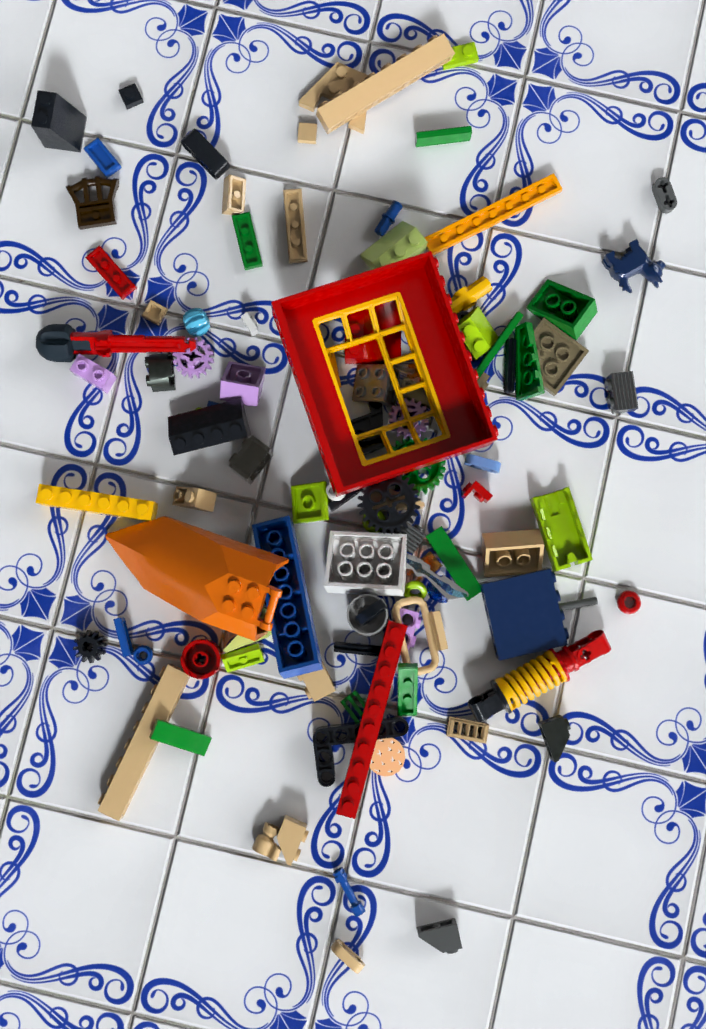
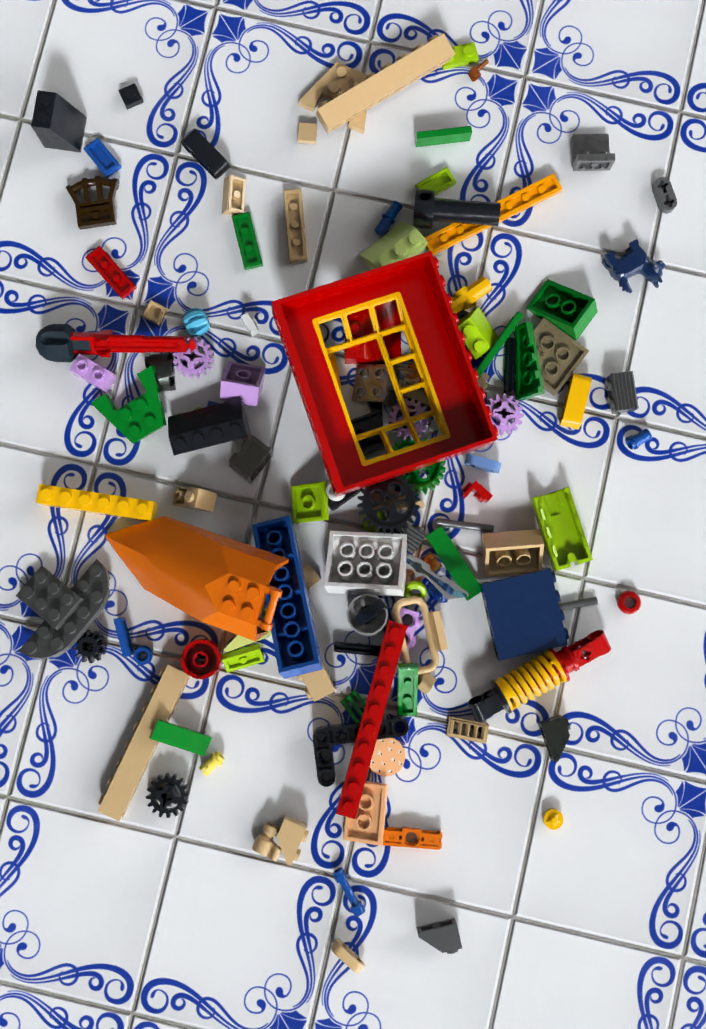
none -> dark grey plate [16,559,110,660]
none -> green wing [91,366,166,444]
none -> black gear [146,773,190,818]
none -> light yellow pin [199,751,225,776]
none -> tan plate [303,564,321,590]
none -> light nougat tile [343,781,388,846]
none -> orange piece [383,827,442,850]
none -> black piece [413,189,501,229]
none -> lime tile [415,167,456,196]
none -> tan piece [418,667,437,694]
none -> dark grey bar [436,518,494,533]
none -> dark orange hand [468,59,489,82]
none -> lavender gear [486,394,524,436]
none -> yellow tile [543,808,563,830]
none -> yellow beam [559,373,592,430]
none -> flat silver bracket [571,134,615,171]
none -> blue pin [626,429,652,450]

